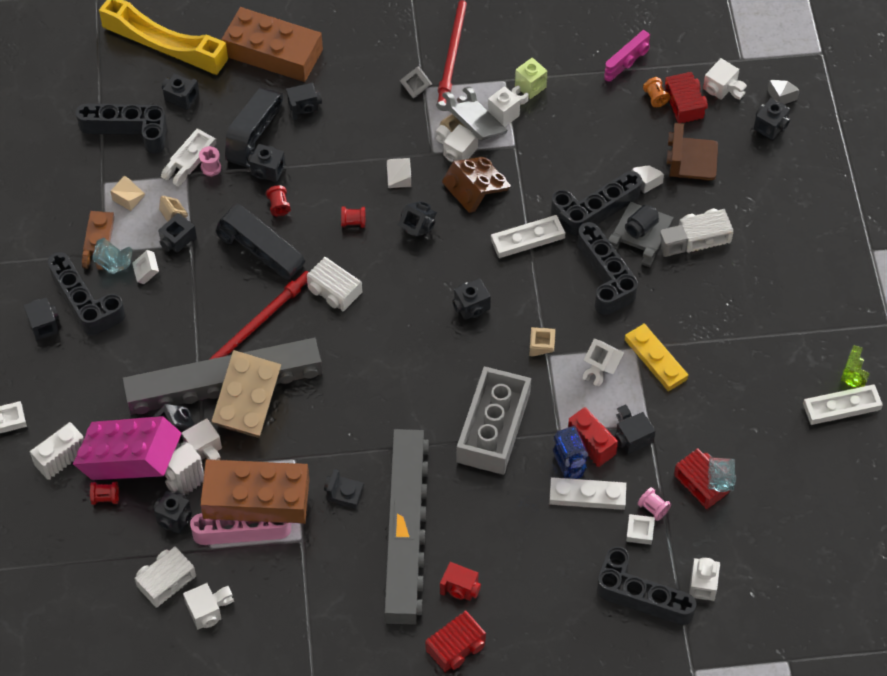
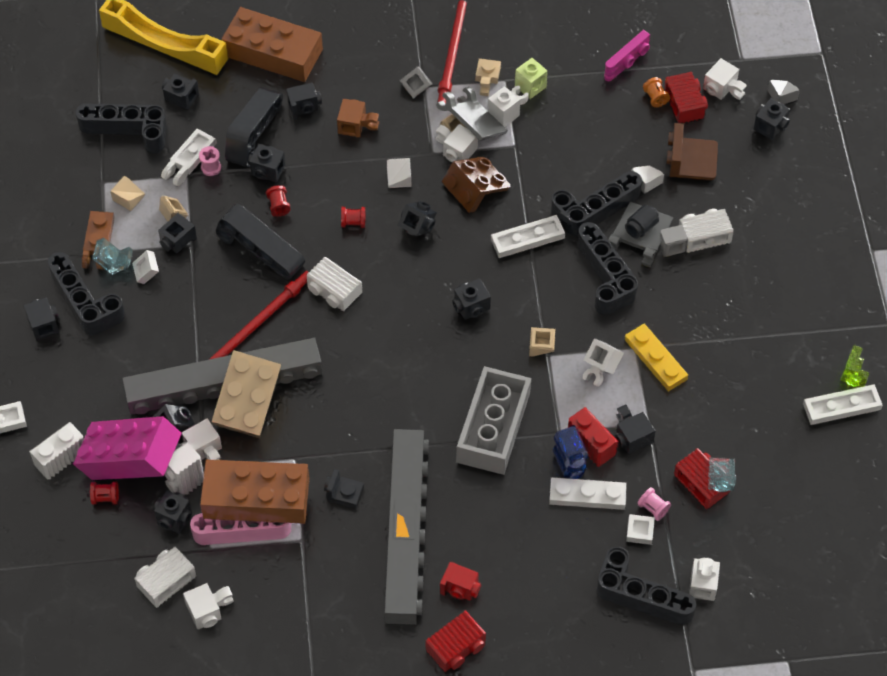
none -> dark orange brick [337,99,379,137]
none -> tan plate [475,59,501,96]

